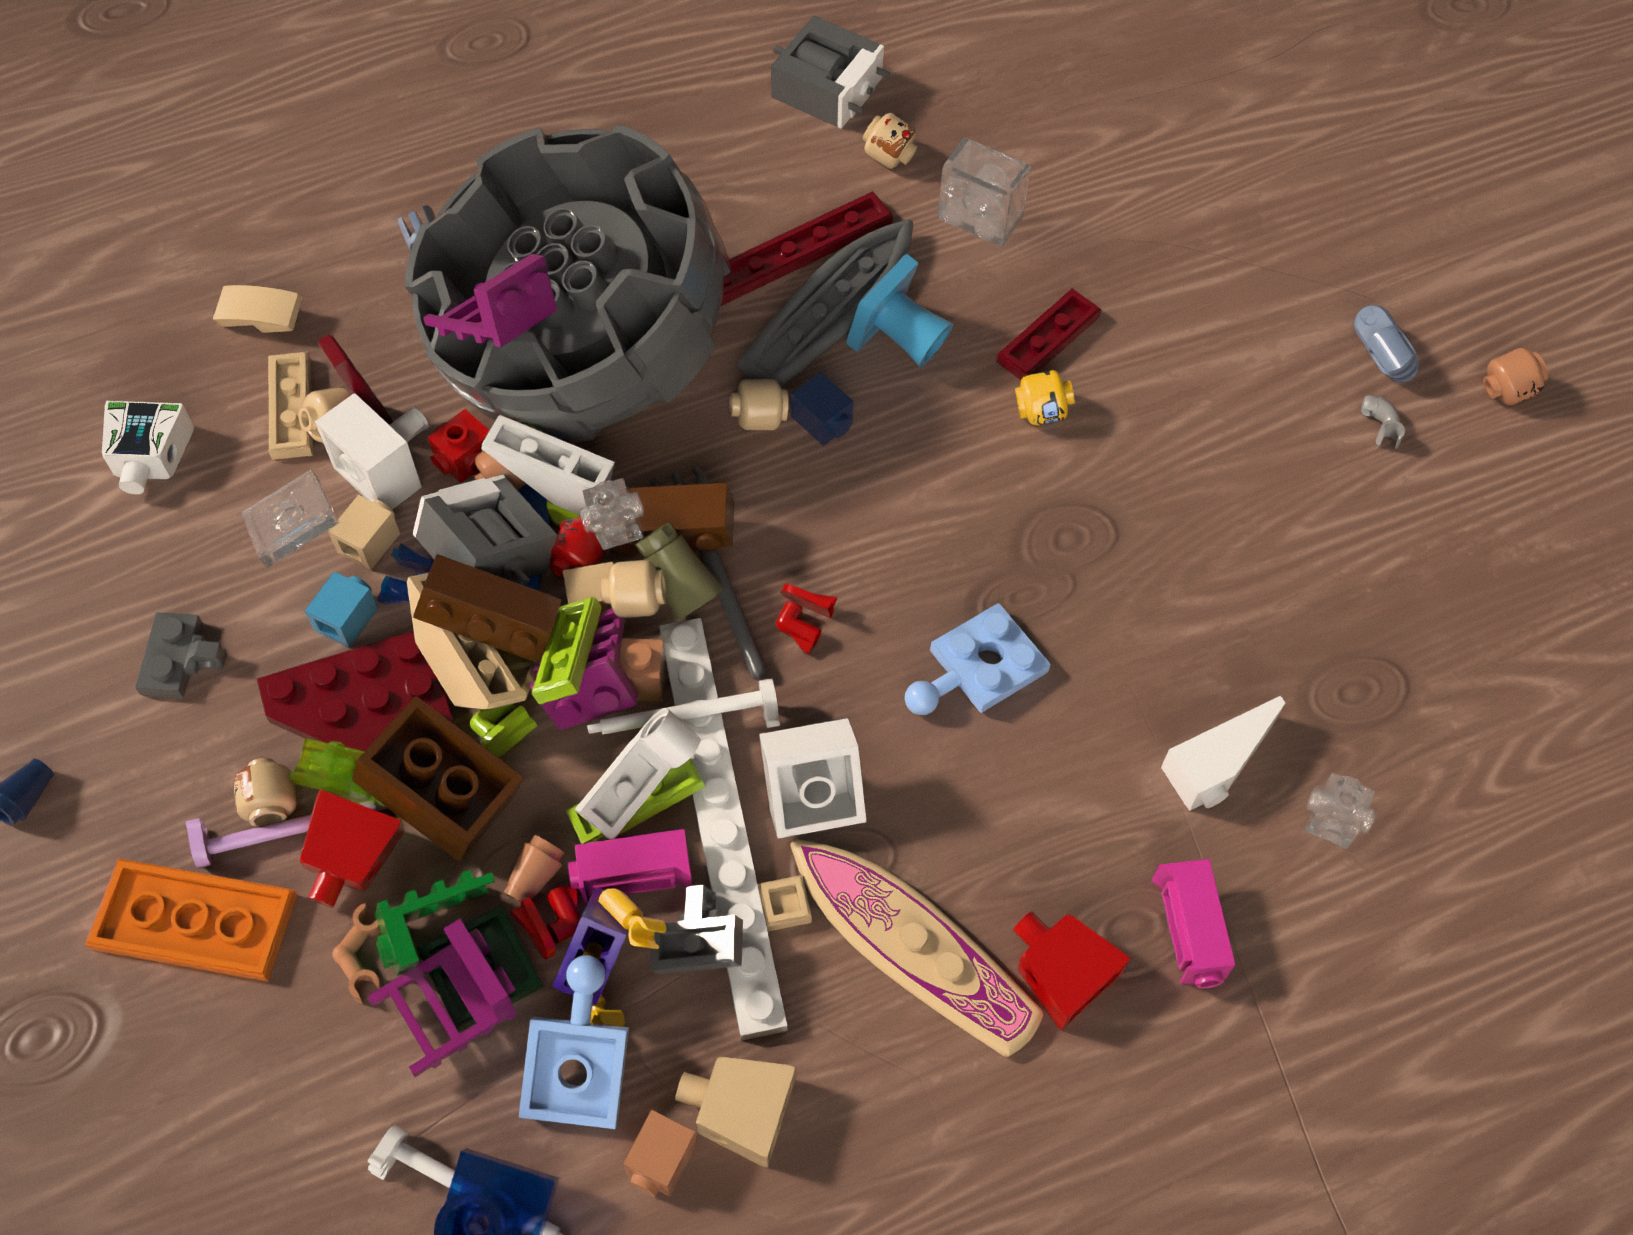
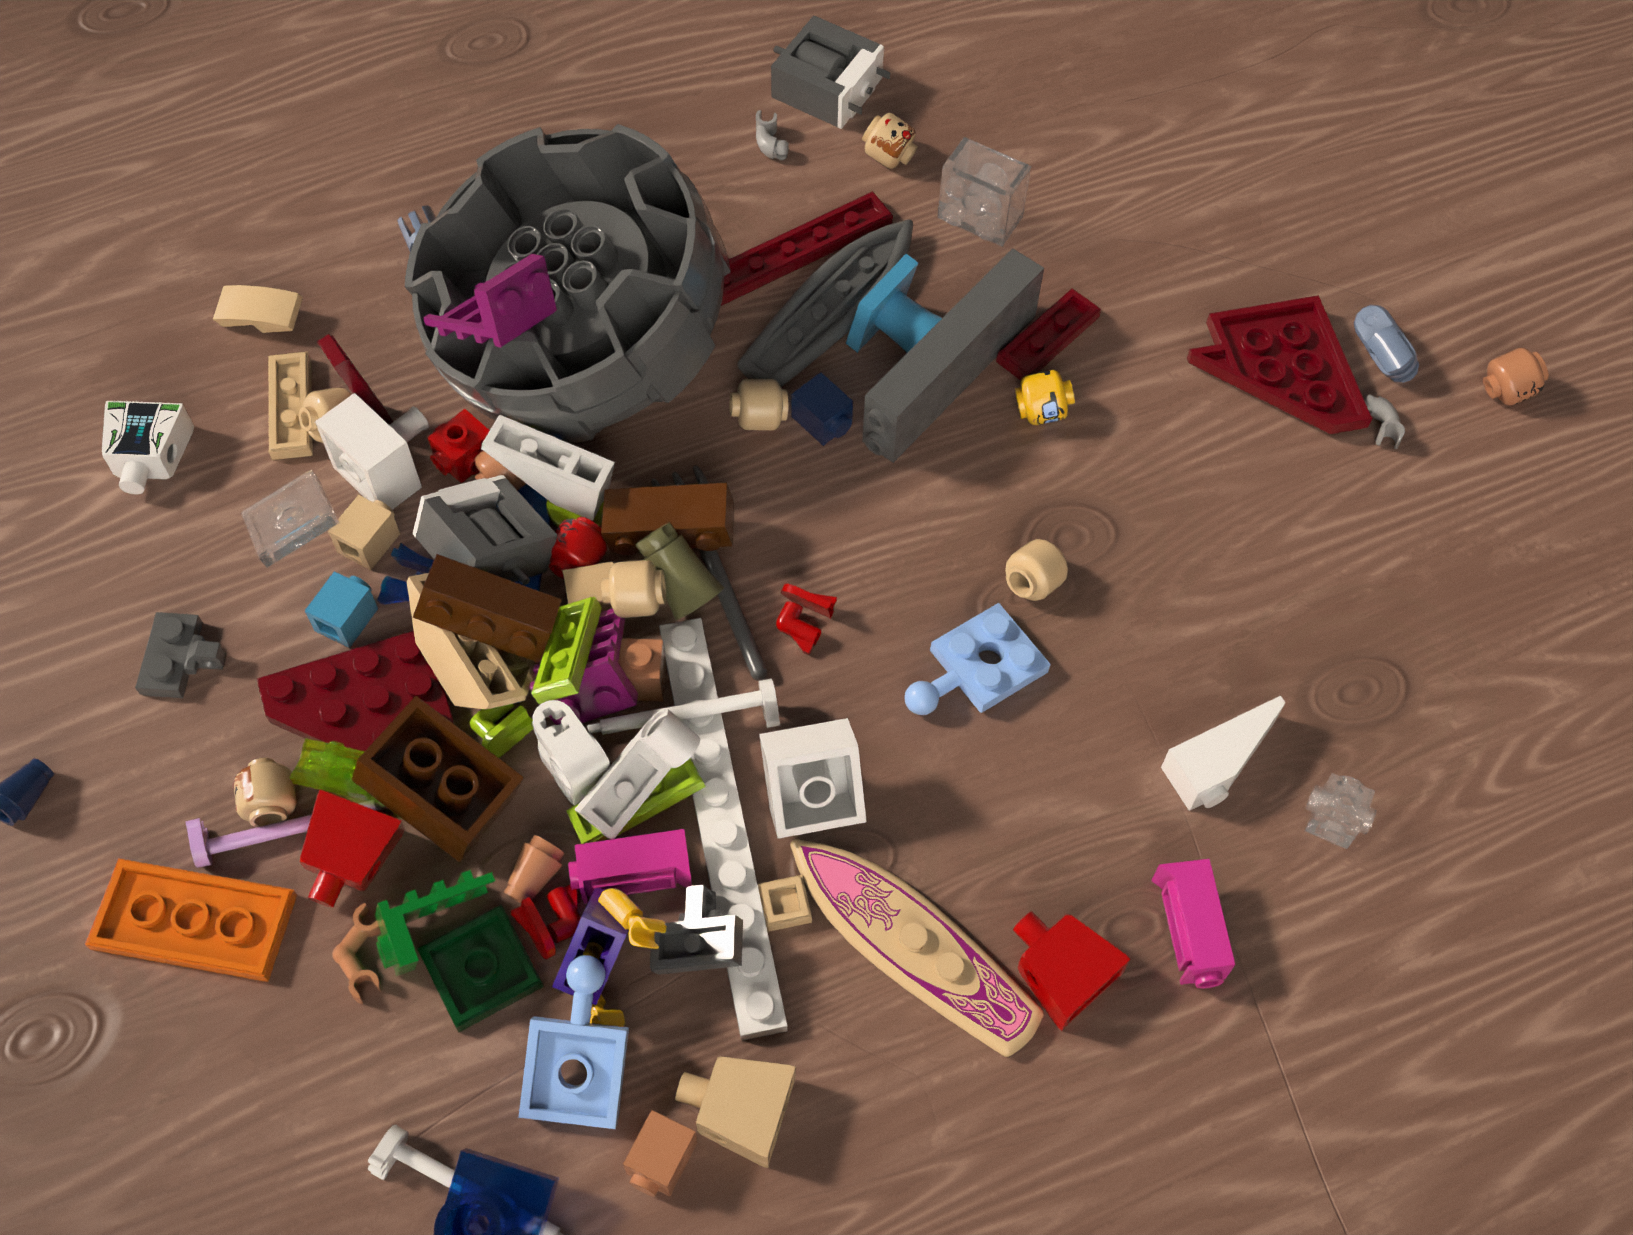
magenta plate [367,919,517,1077] -> none
clear brick [580,478,645,550] -> none
none -> white piece [533,700,610,806]
none -> light grey arm [756,110,789,160]
none -> dark grey brick [862,248,1044,463]
none -> tan head [1005,539,1068,601]
none -> dark red wing [1187,295,1372,434]

